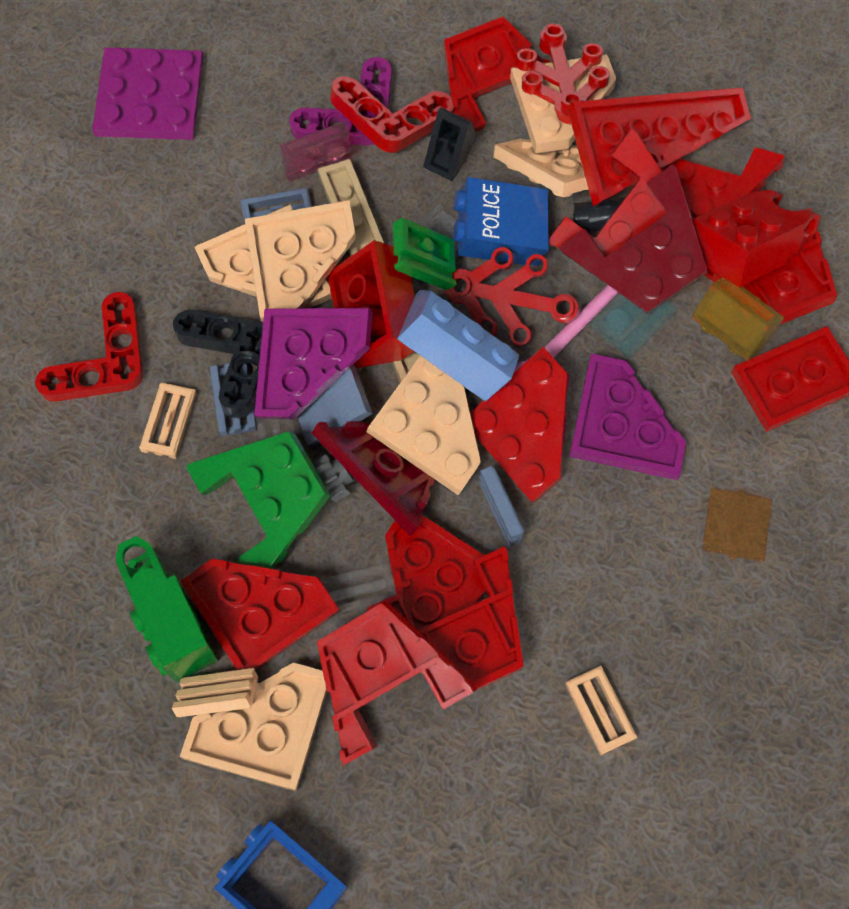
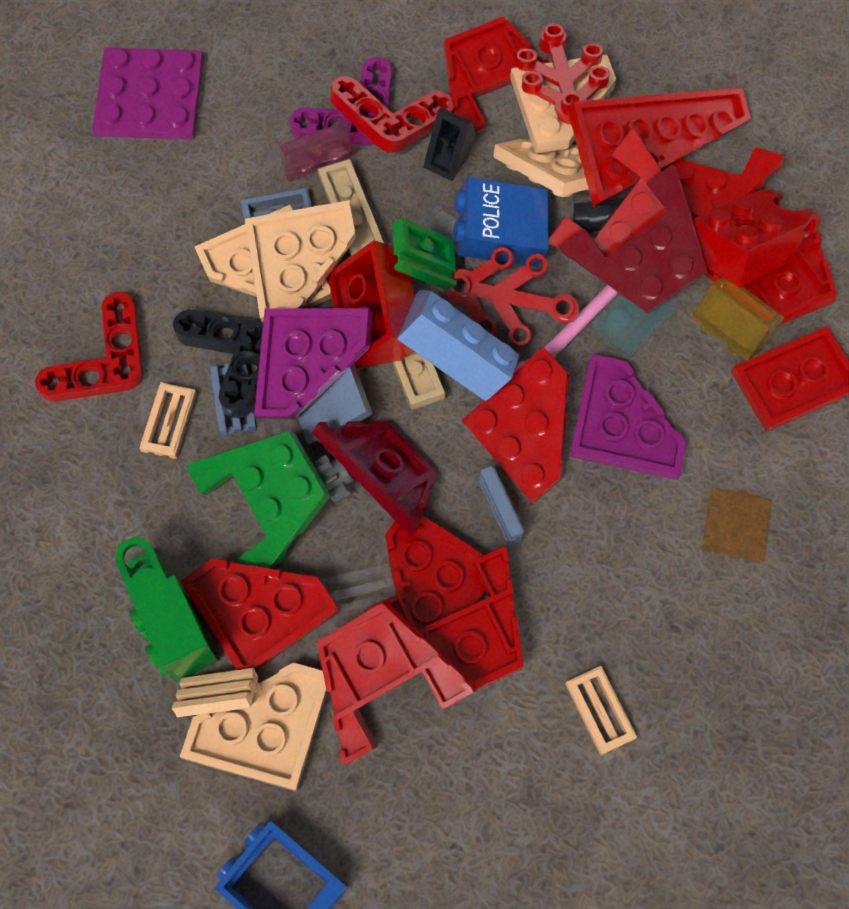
light nougat plate [366,356,481,495] -> none

